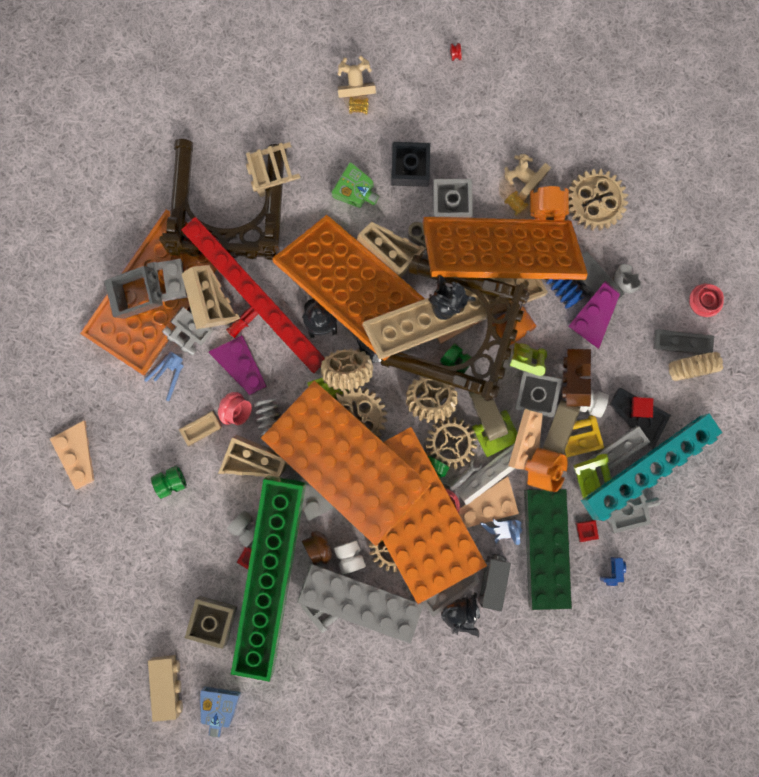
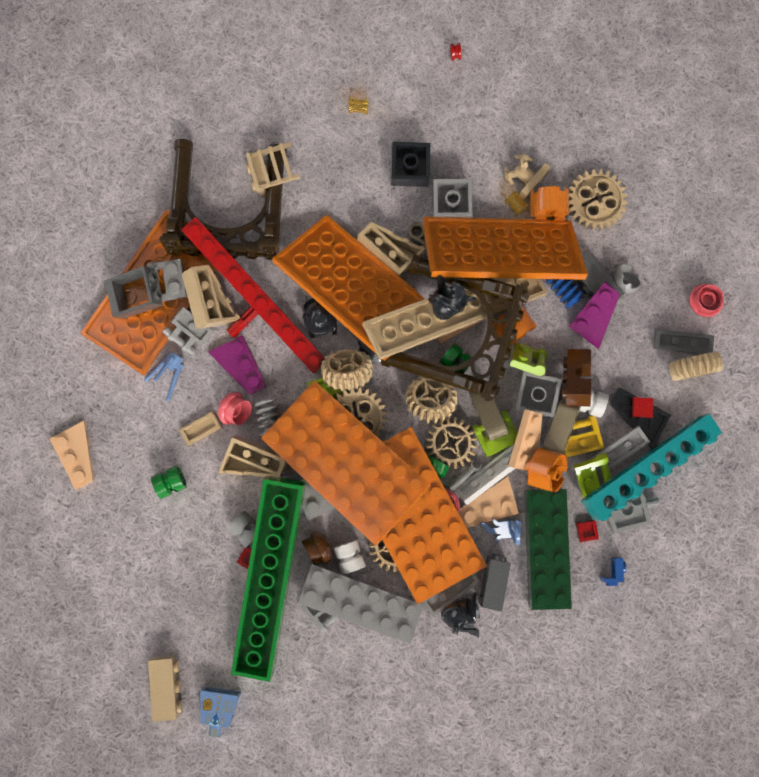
dark tan brick [185,596,237,649] -> none
bright green torso [332,162,380,208] -> none
tan piece [337,56,376,98] -> none

